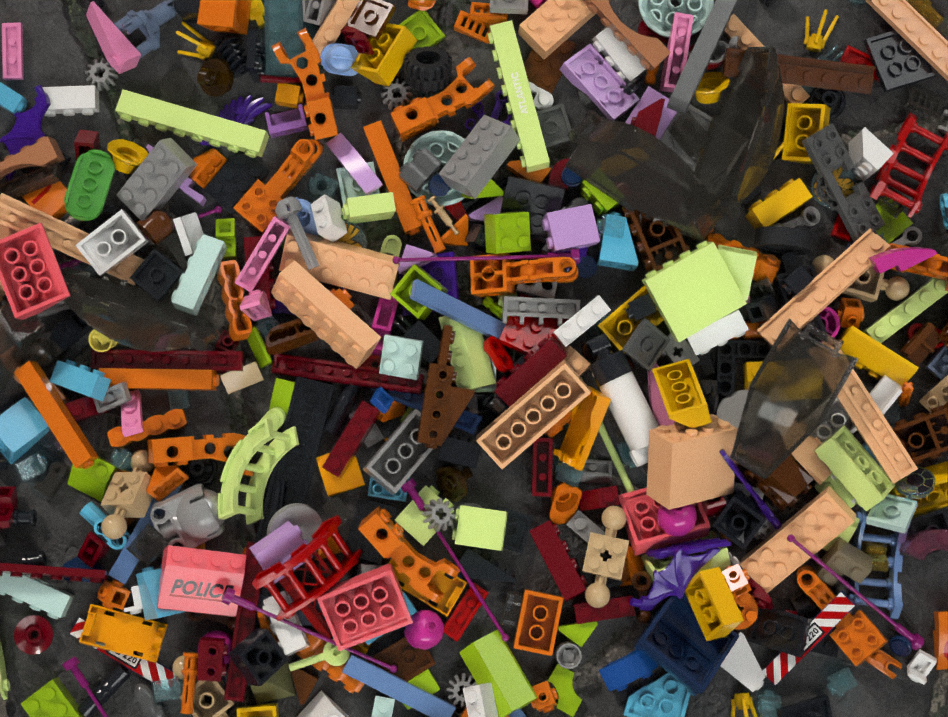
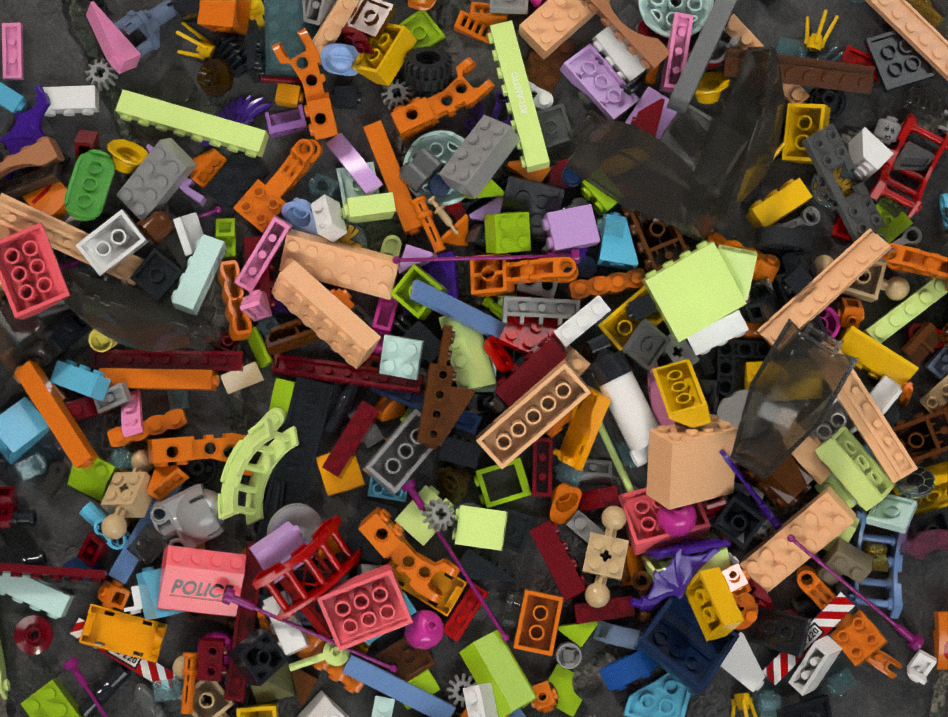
light grey piece [275,196,319,270] -> none
blue tile [370,387,394,414] -> none
dark pink slope [869,247,937,274] -> none
dark blue piece [889,635,912,657] -> none
none -> lime window [473,457,532,508]
none -> orange brick [568,269,646,302]
none -> sand blue slope [593,621,642,650]
none -> clear light blue bracket [774,37,807,57]
none -> white brick [788,635,842,696]
none -> light grey head [874,116,902,145]
none -> dark grey slope [893,141,934,171]

